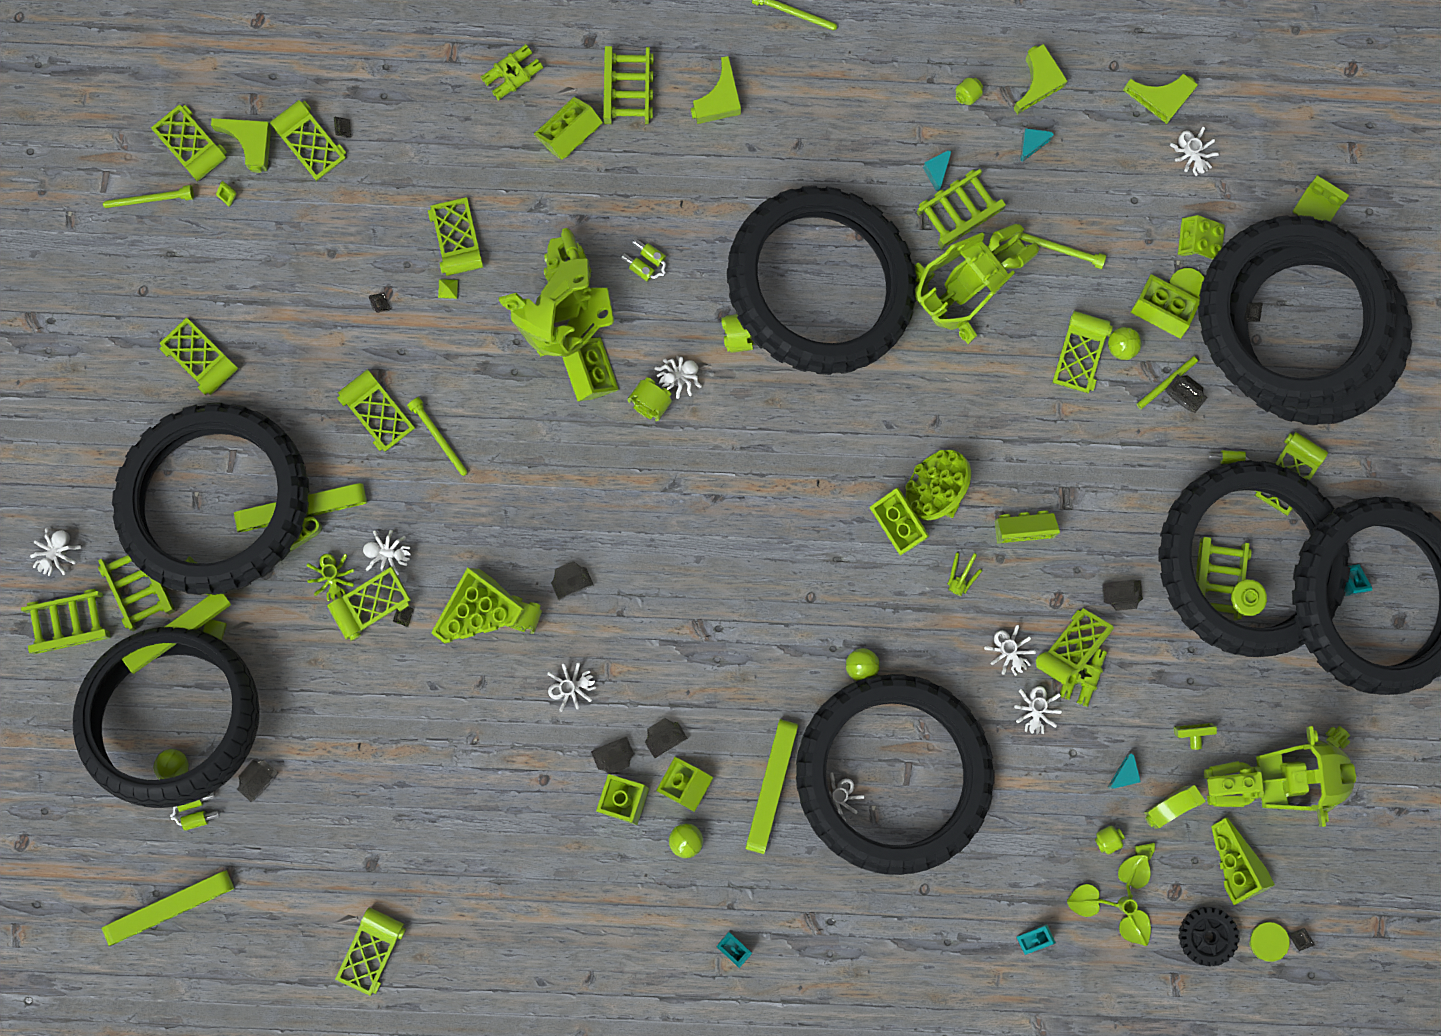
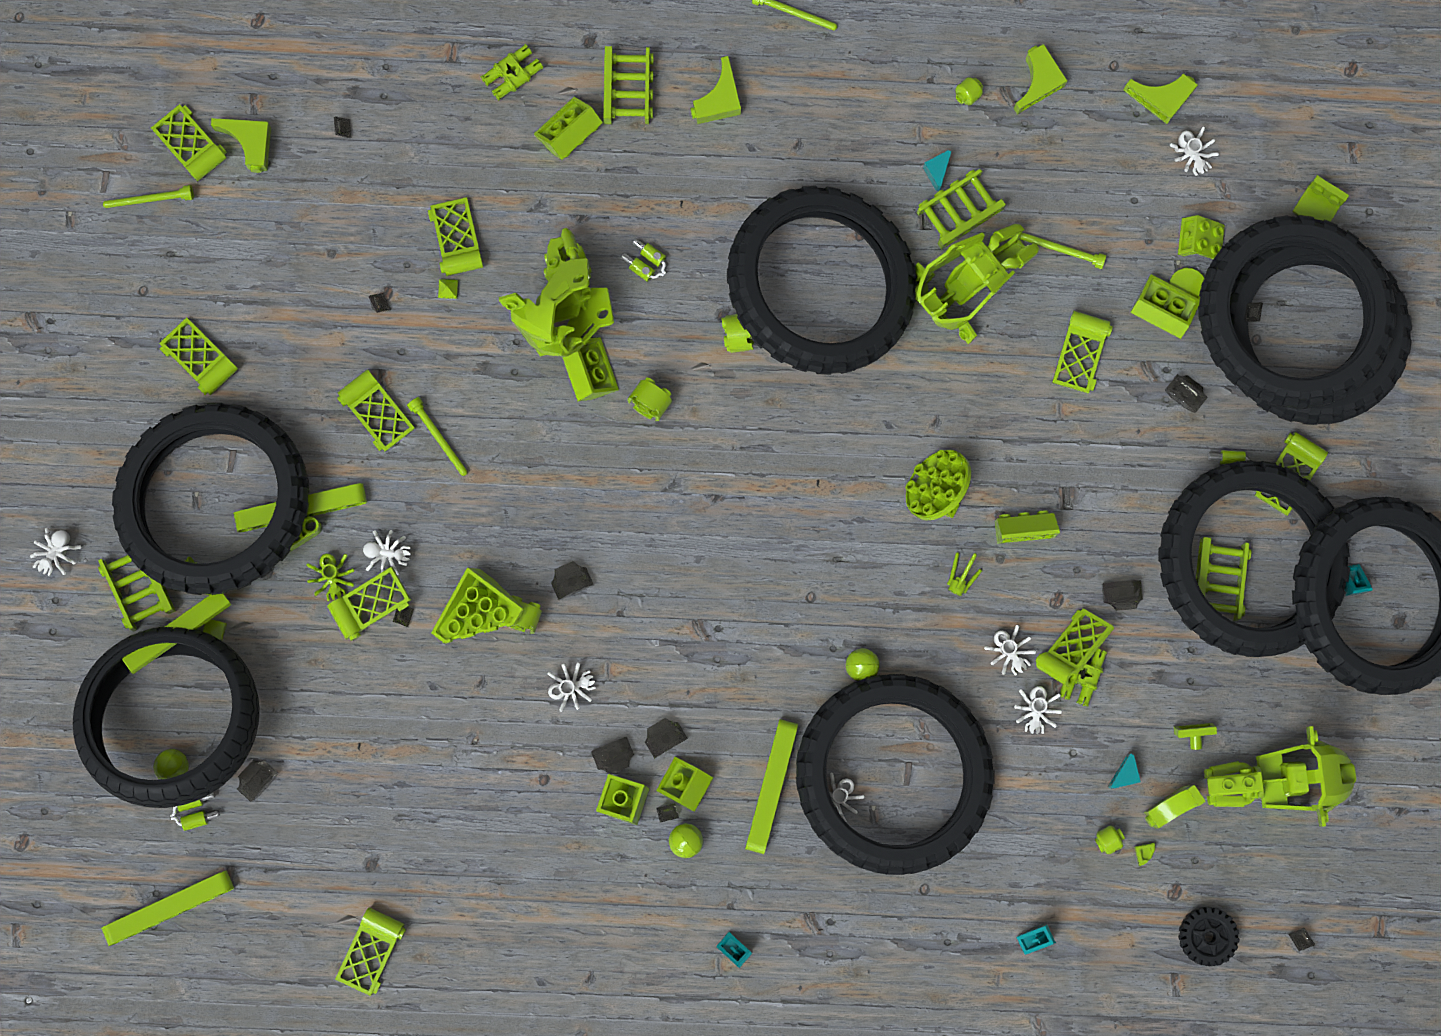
lime fence [21,589,111,655] -> none
lime slope [216,181,236,207] -> none
lime piece [269,100,346,182] -> none
white animal [655,356,702,399] -> none
lime slope [869,488,929,556] -> none
teal slope [1020,128,1054,162] -> none
lime plant [1067,855,1151,946] -> none
lime piece [1108,327,1142,360] -> none
lime bar [1136,356,1198,409] -> none
lime wedge [1211,817,1275,905] -> none
lime wheel [1231,580,1267,616] -> none
lime tile [1249,922,1289,962] -> none
lime gear [1325,726,1350,749] -> none
none -> clear smoke slope [656,803,679,822]

